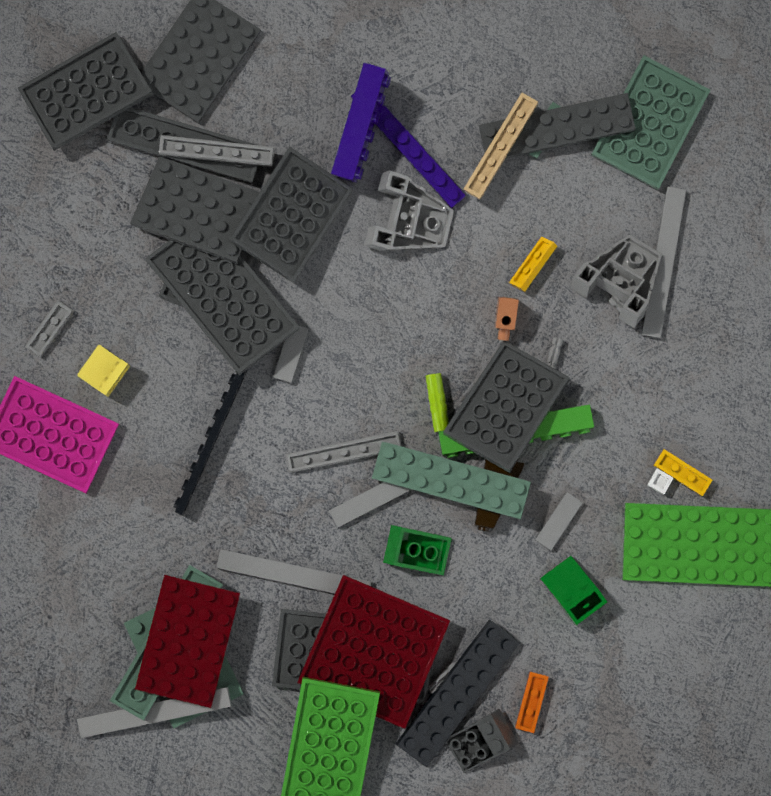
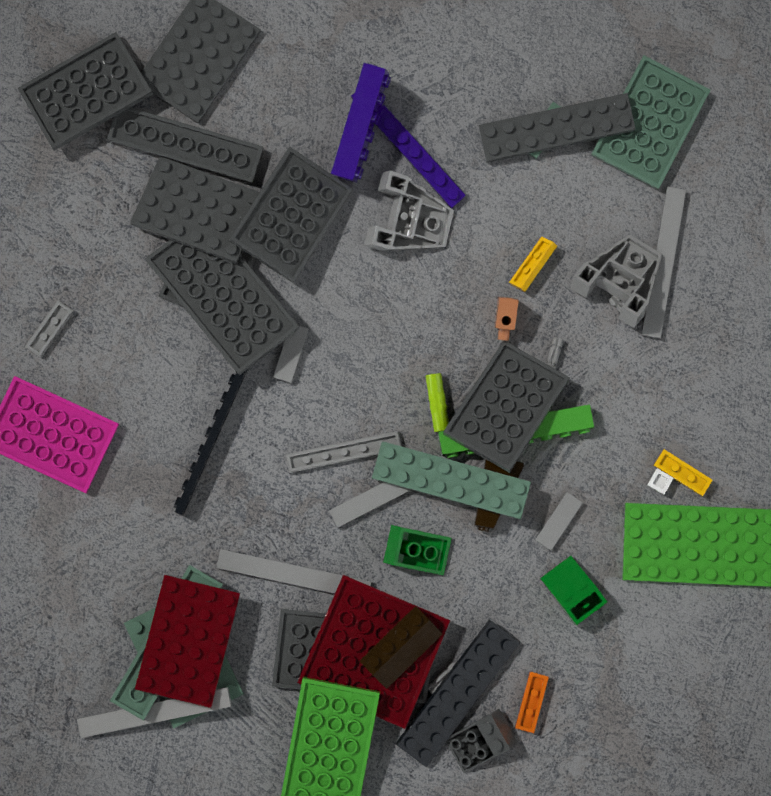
light yellow bracket [77,345,130,397] -> none
light grey tile [159,135,275,167] -> none
tan plate [463,93,538,200] -> none
none -> dark brown slope [360,606,442,689]

